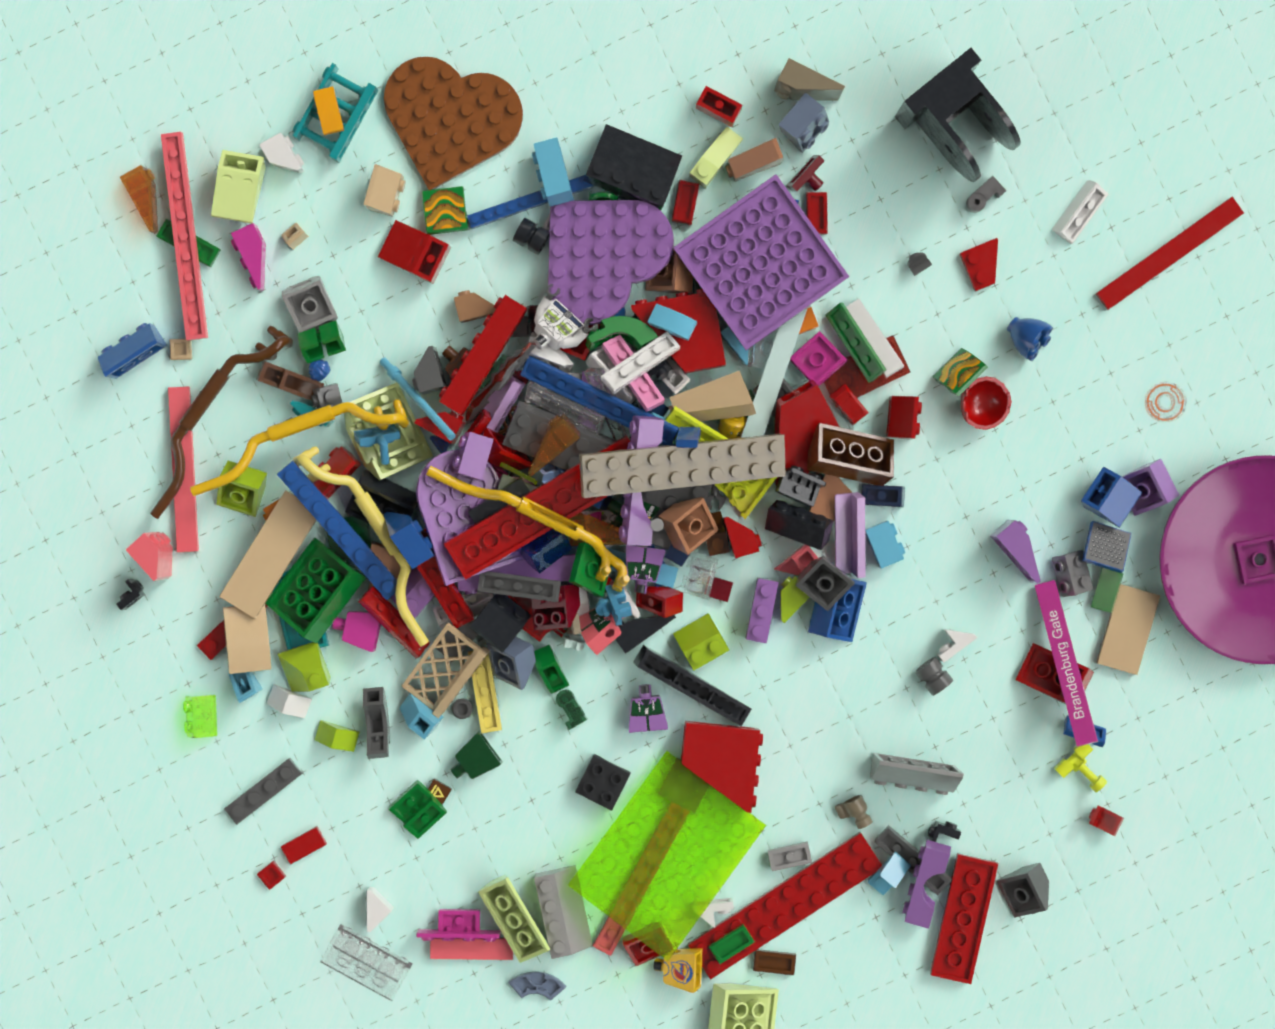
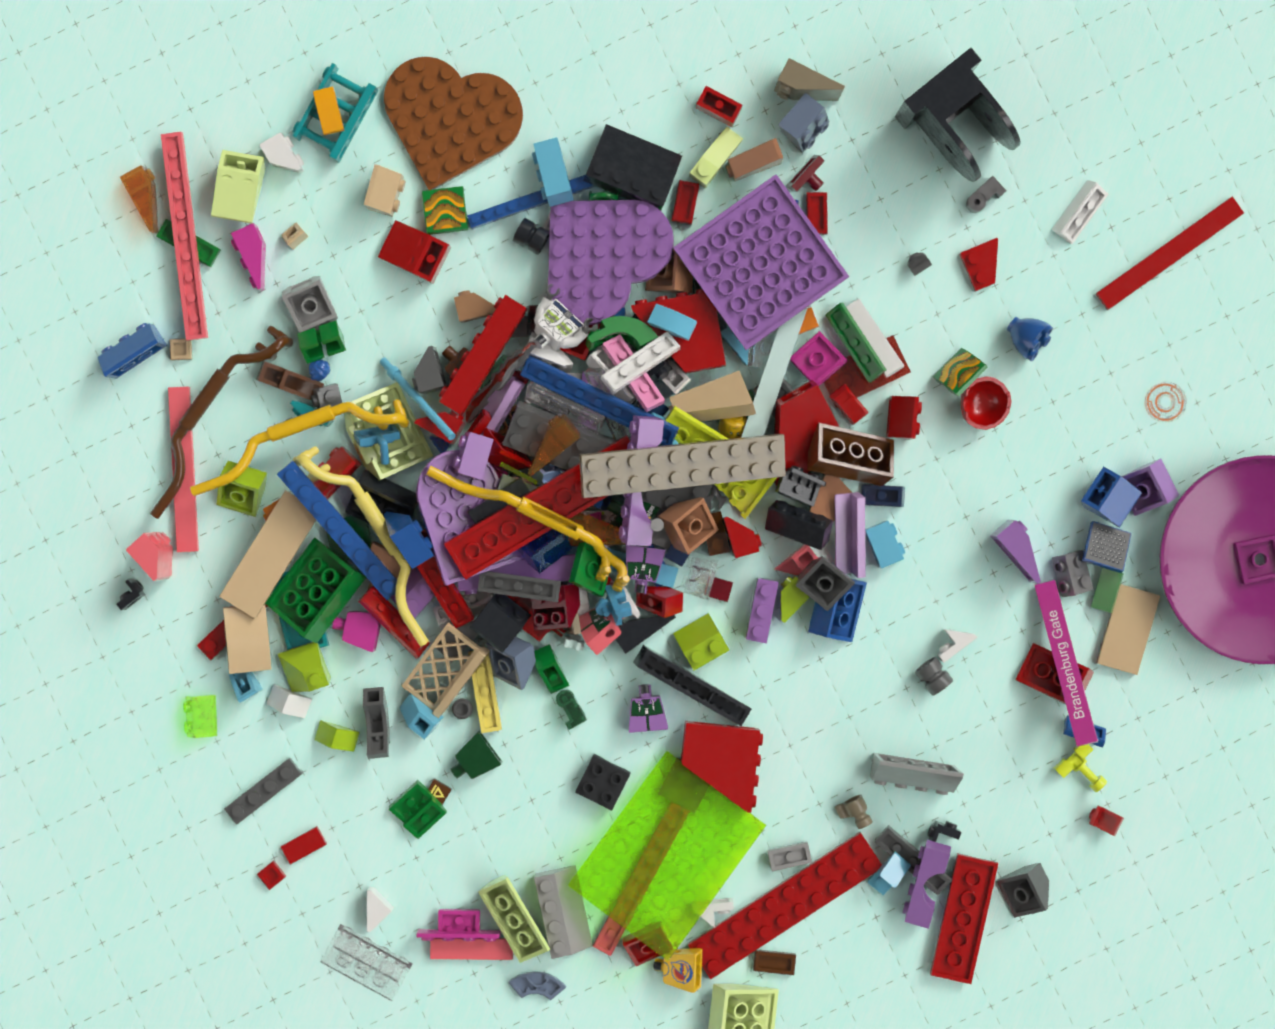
blue tile [676,427,701,448] -> none
green tile [709,924,755,964] -> none

